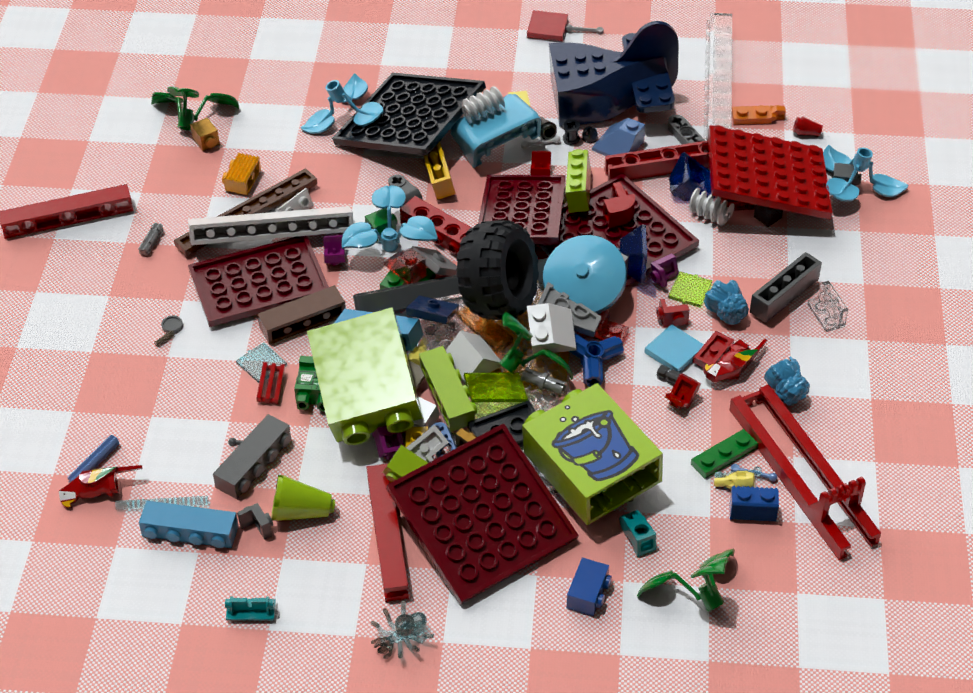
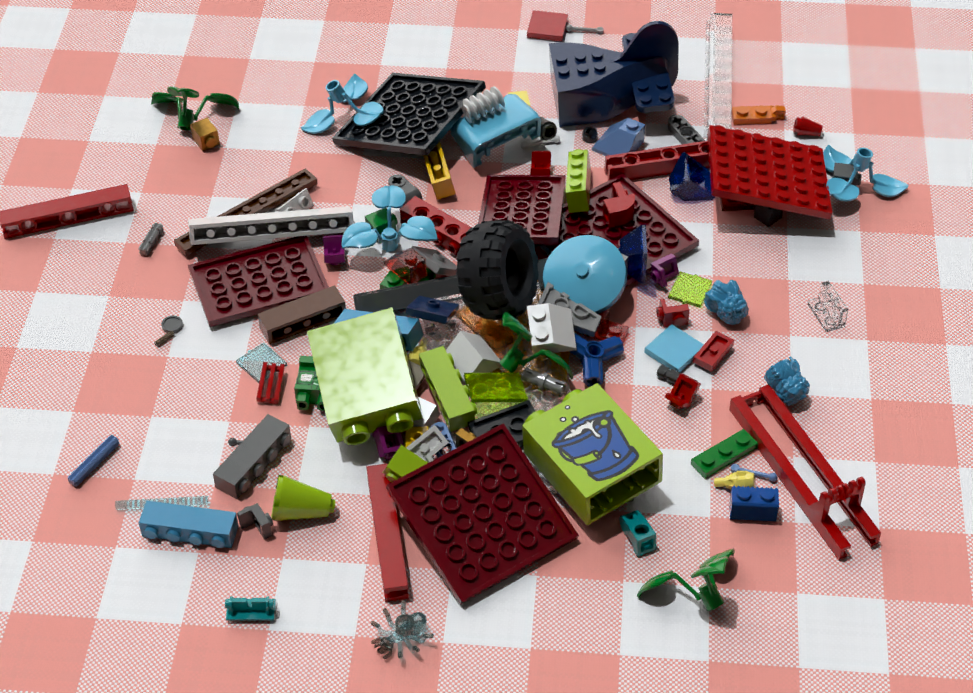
red animal [59,465,143,508] -> none
light orange brick [222,153,261,195] -> none
black bush [563,119,580,145] -> none
blue brick [566,557,612,616] -> none
white piece [689,188,735,226] -> none
red animal [703,339,767,383] -> none
clear light blue hinge [714,466,762,478] -> none
dark grey brick [750,252,822,323] -> none

